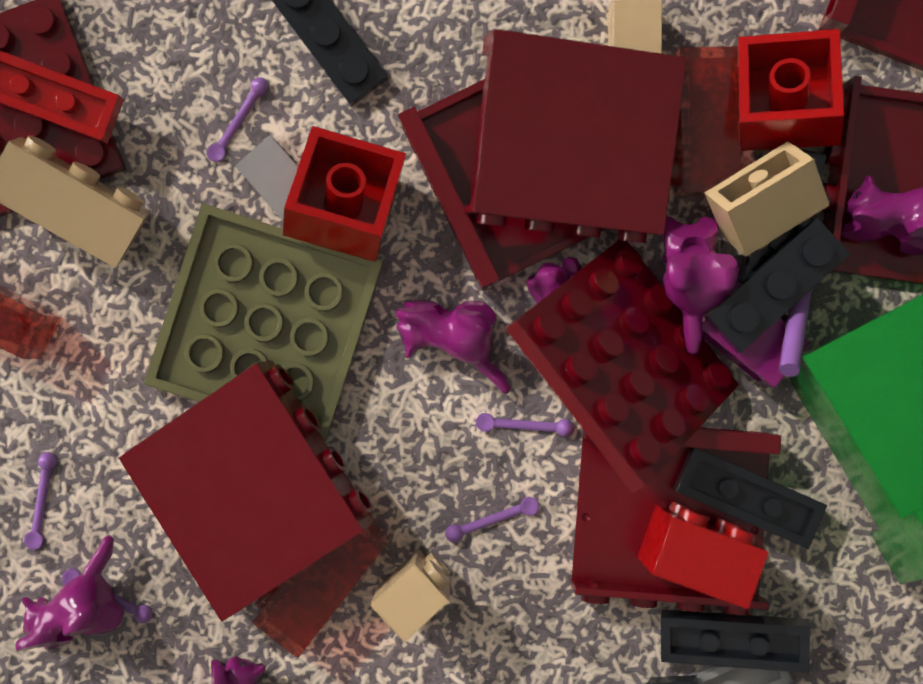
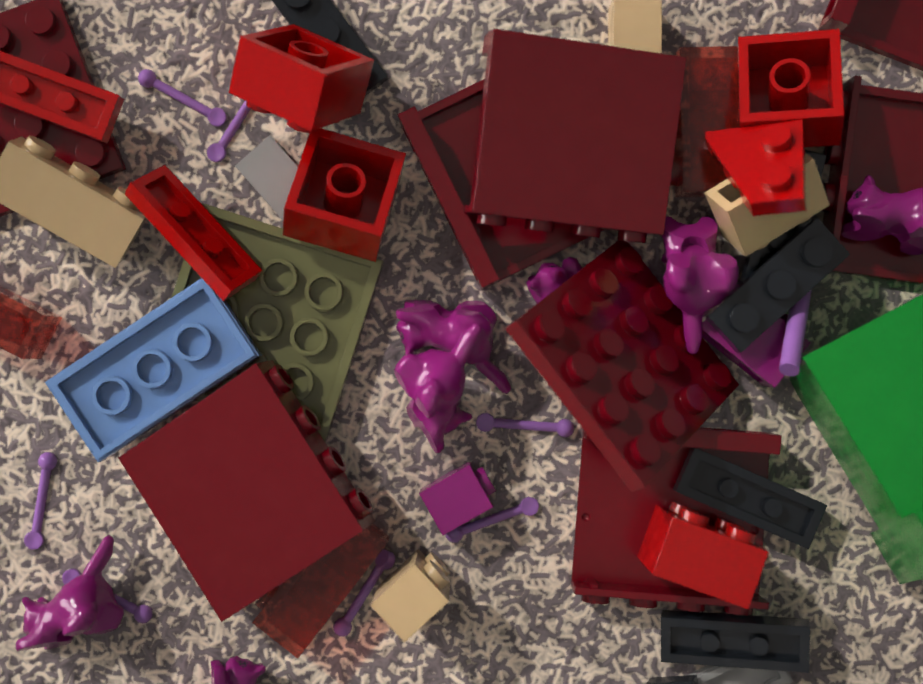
none -> medium blue tile [45,278,262,462]
none -> red plate [124,165,263,302]
none -> medium lavender hinge [138,69,227,127]
none -> red brick [229,24,374,133]
none -> medium lavender hinge [333,549,395,637]
none -> magenta animal [394,323,482,453]
none -> magenta brick [419,461,496,535]
none -> red wing [705,119,806,216]

